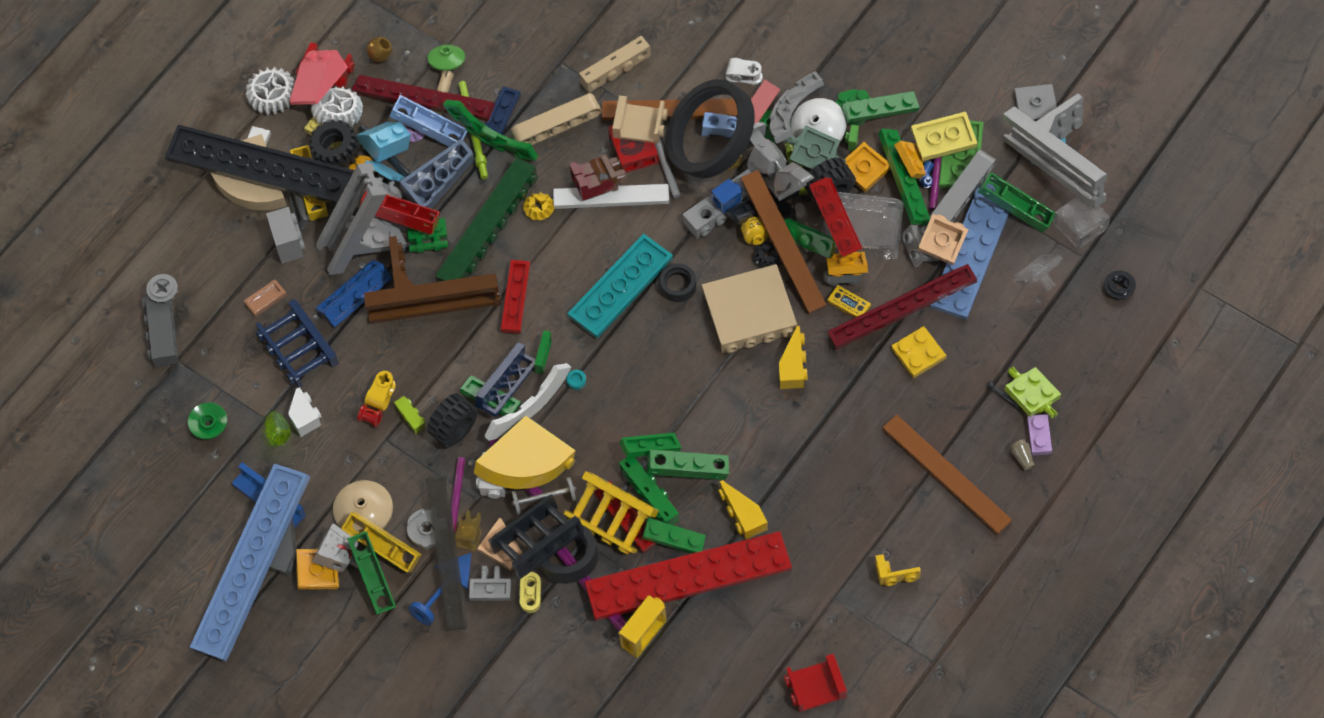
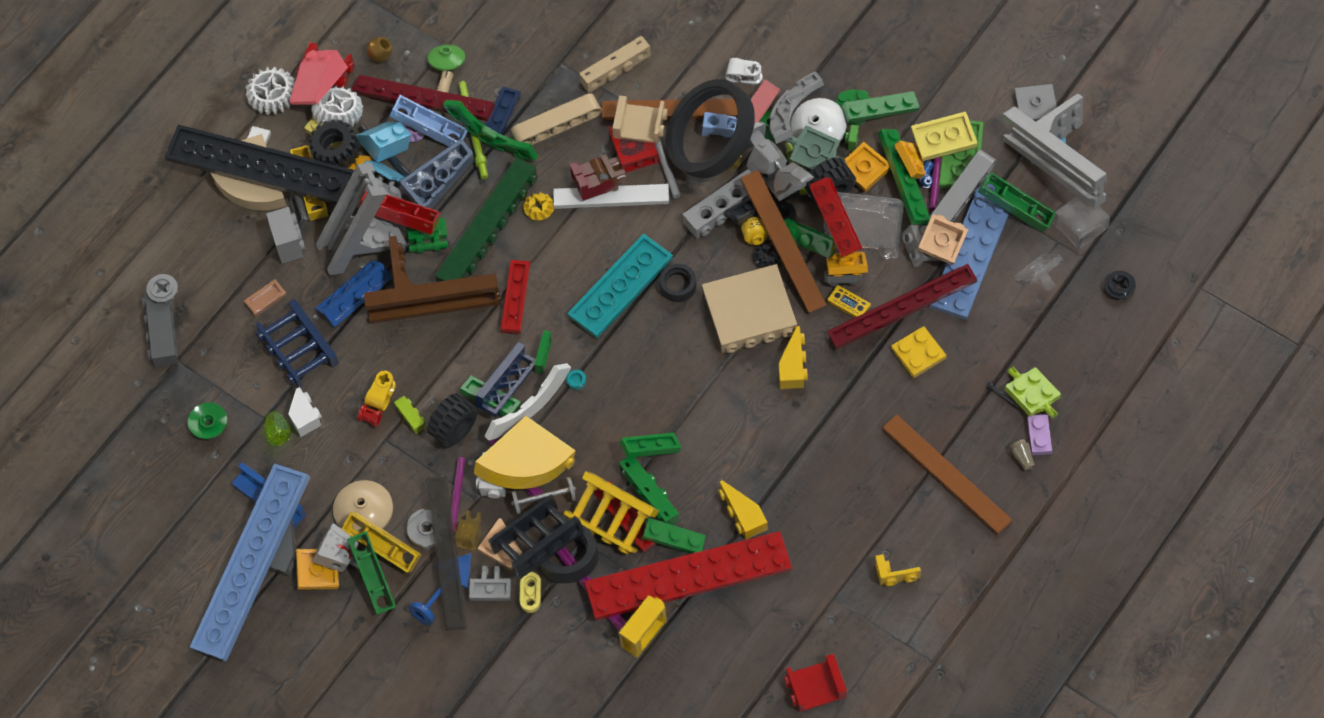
green piece [647,450,729,480] -> none
blue brick [711,178,742,213] -> none

